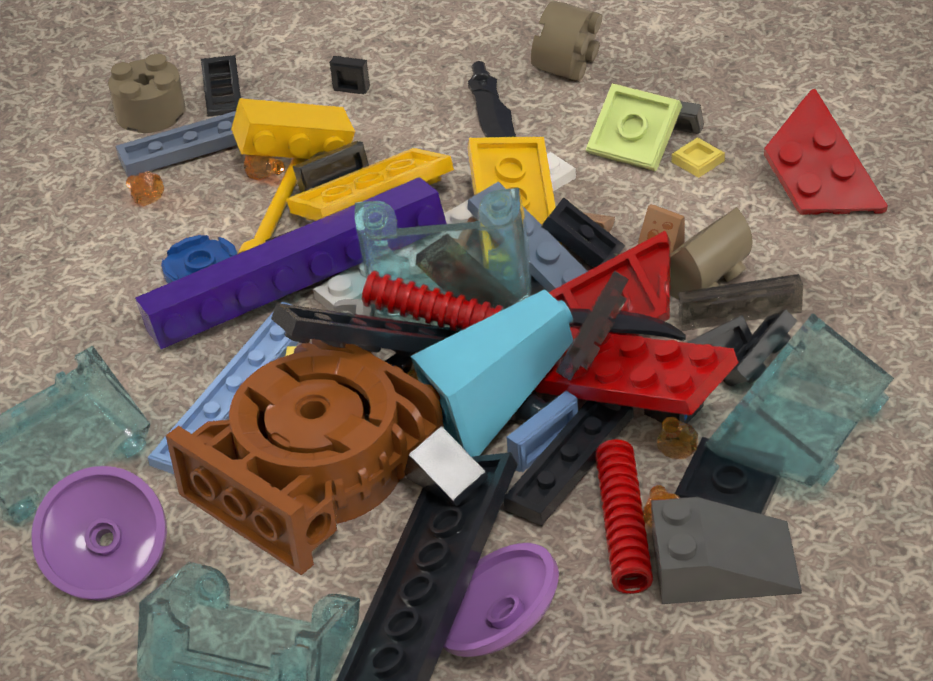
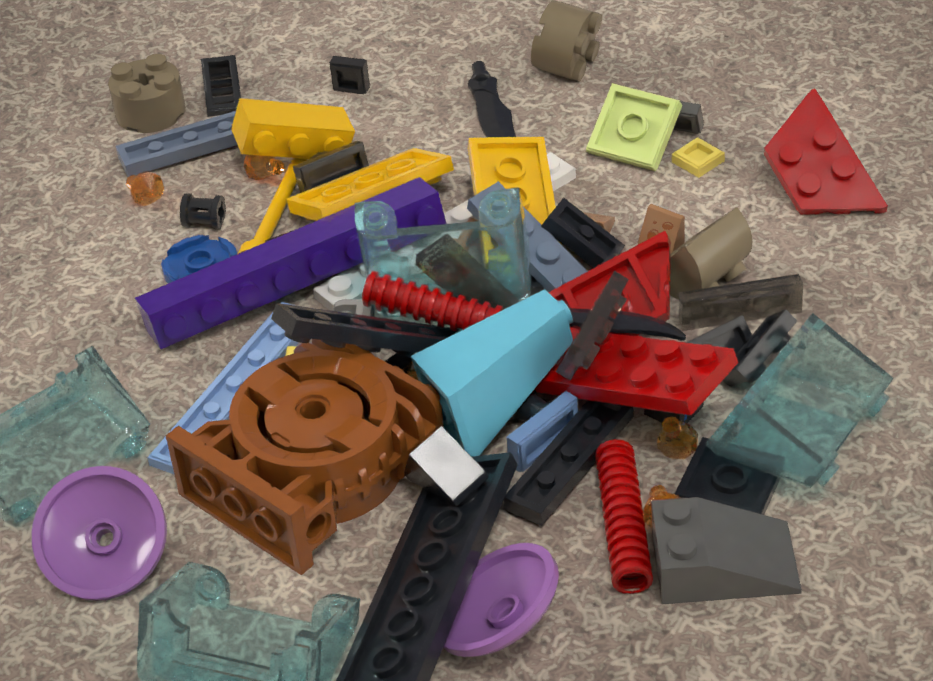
none -> black bush [180,193,226,229]

